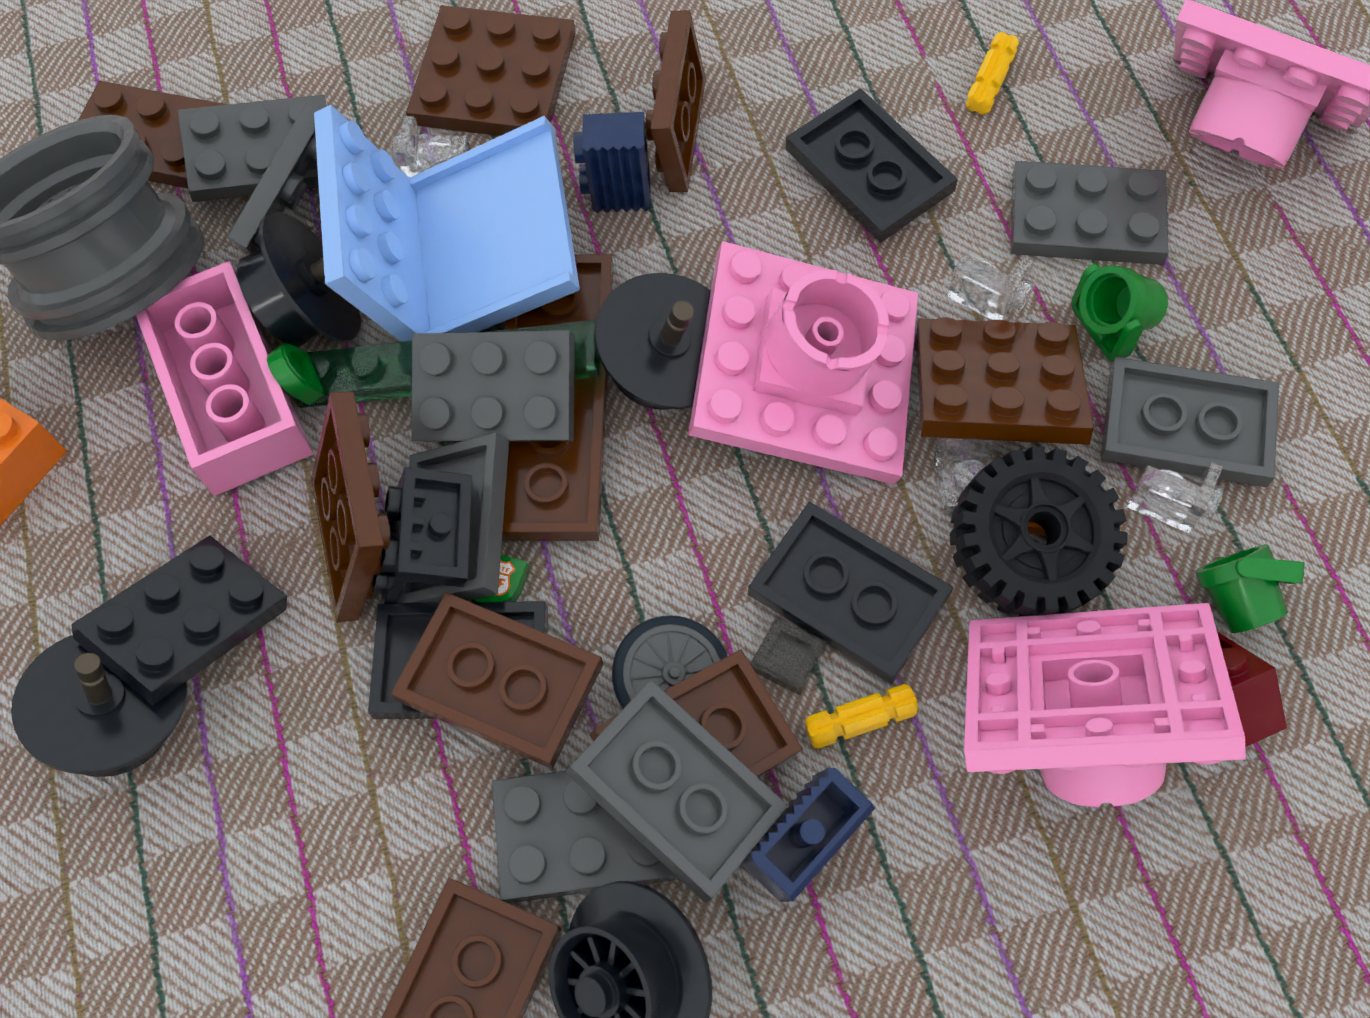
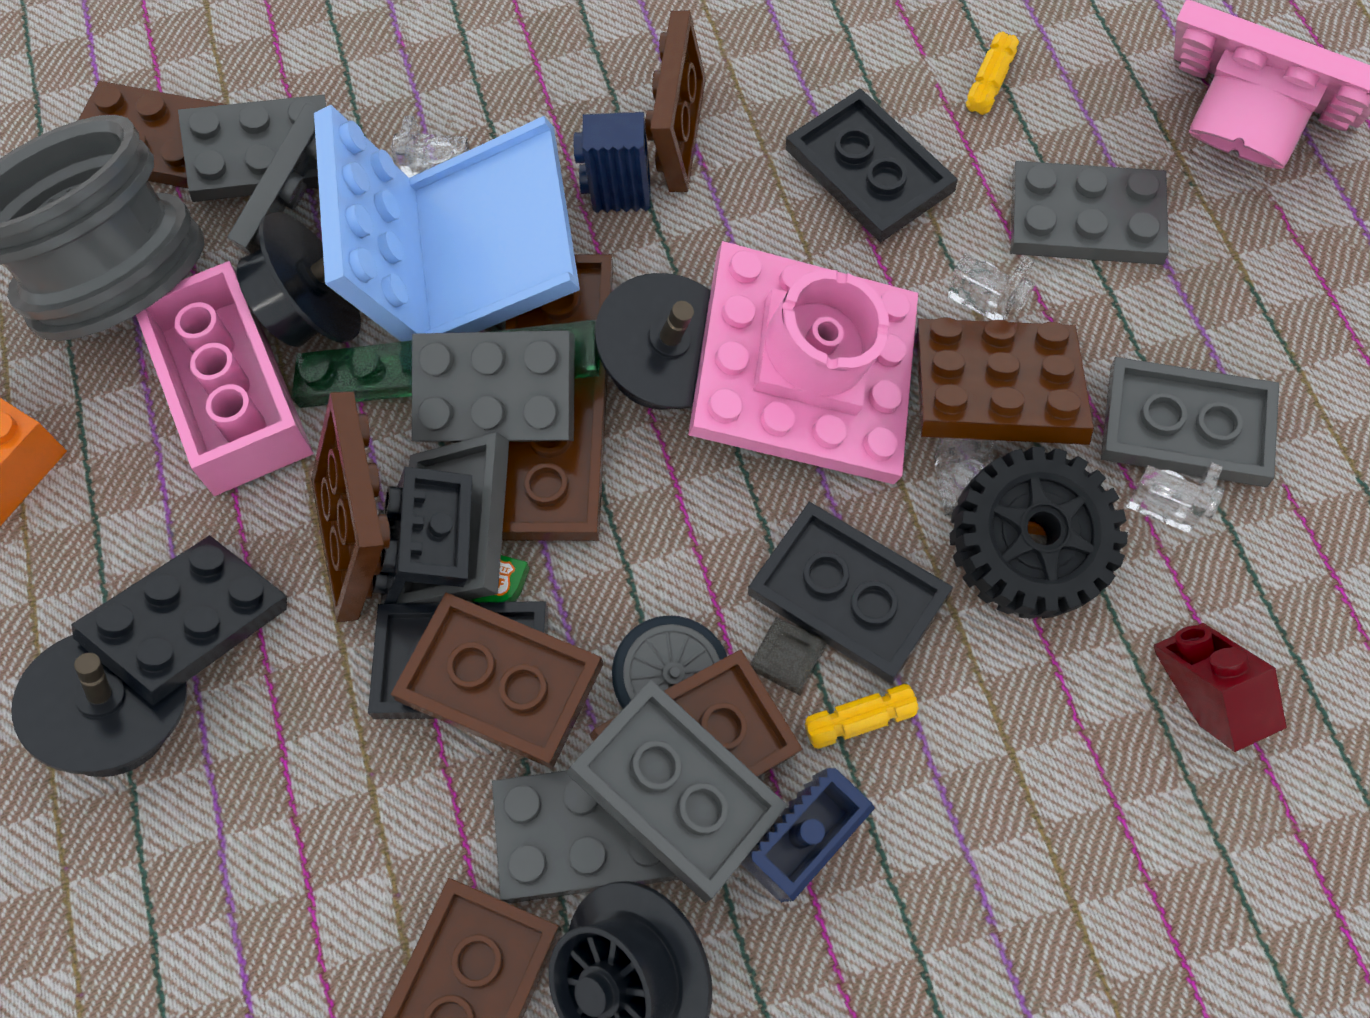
green tile [267,343,323,405] -> none
reddish brown plate [406,5,576,136] -> none
bright pink piece [964,603,1246,807] -> none
green piece [1071,263,1168,362] -> none
green piece [1194,544,1305,633] -> none

